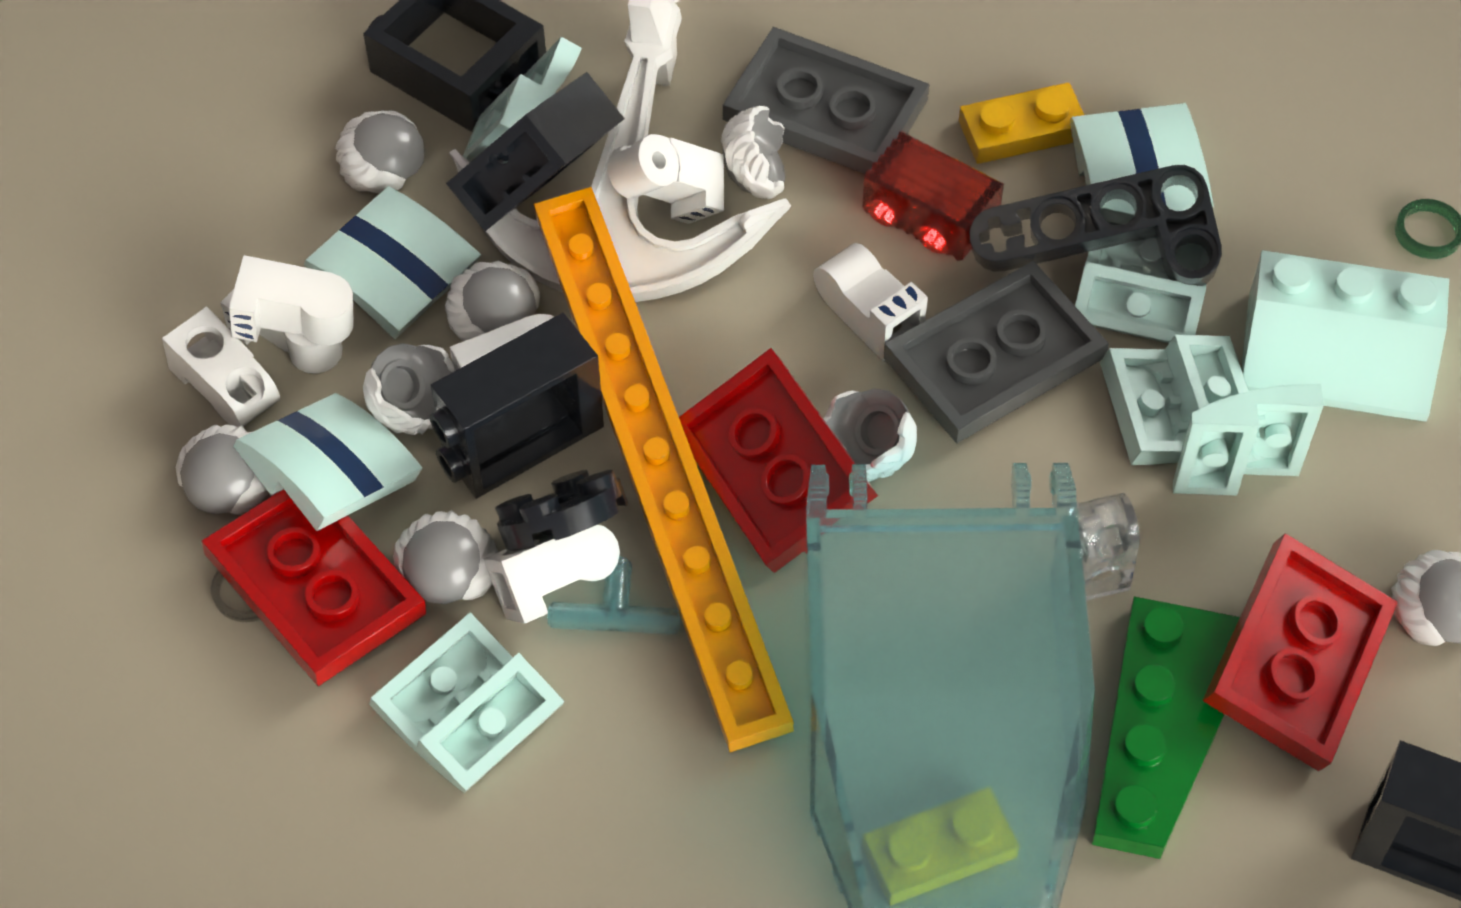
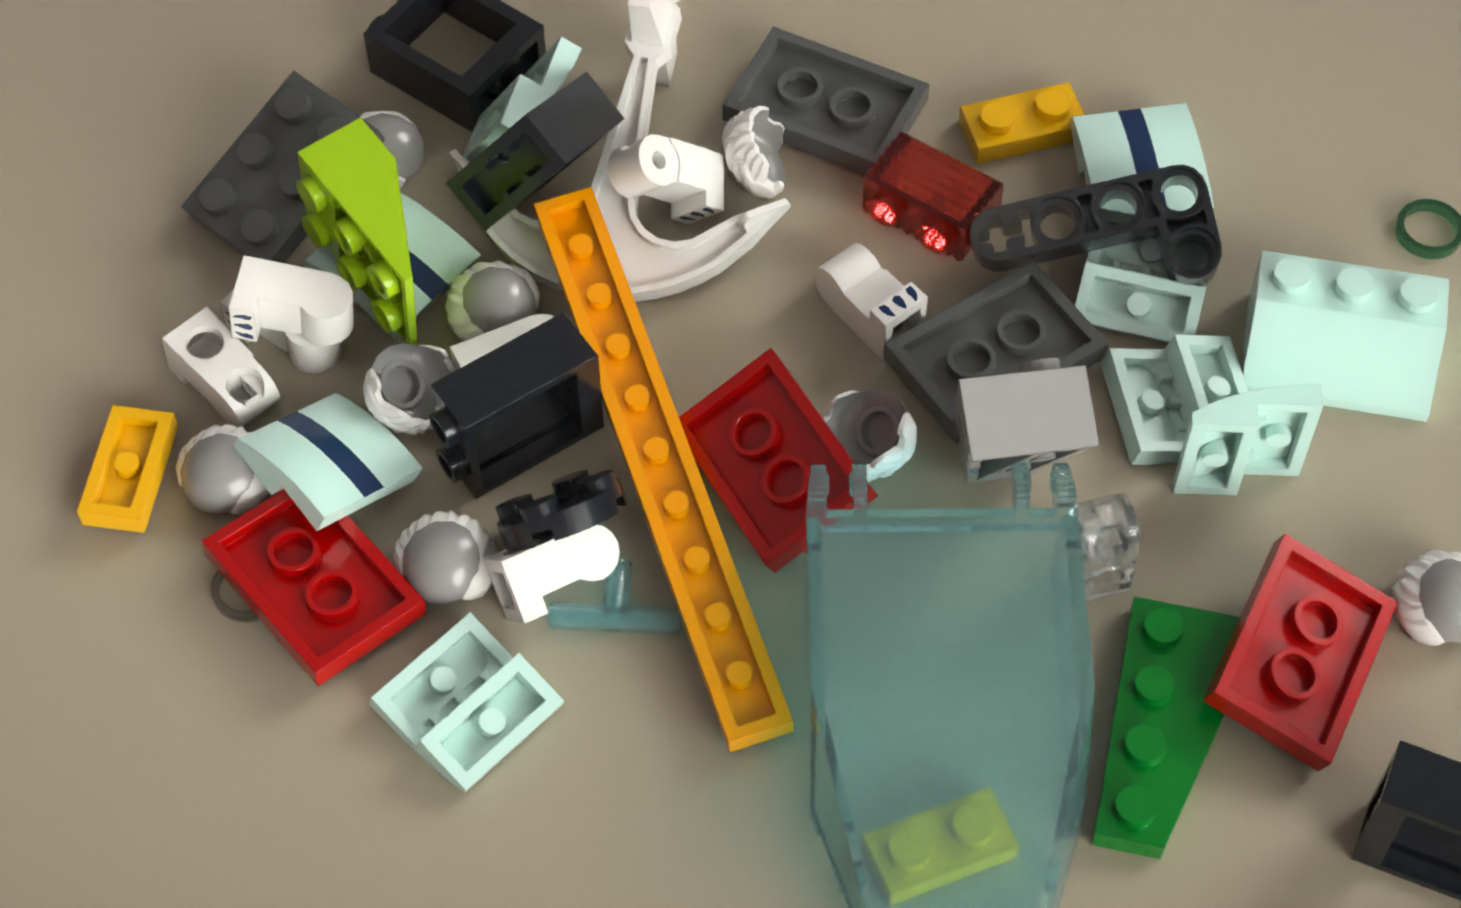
none -> yellow plate [77,405,179,533]
none -> dark grey plate [181,70,385,263]
none -> lime slope [296,117,418,346]
none -> light grey wedge [954,358,1099,484]

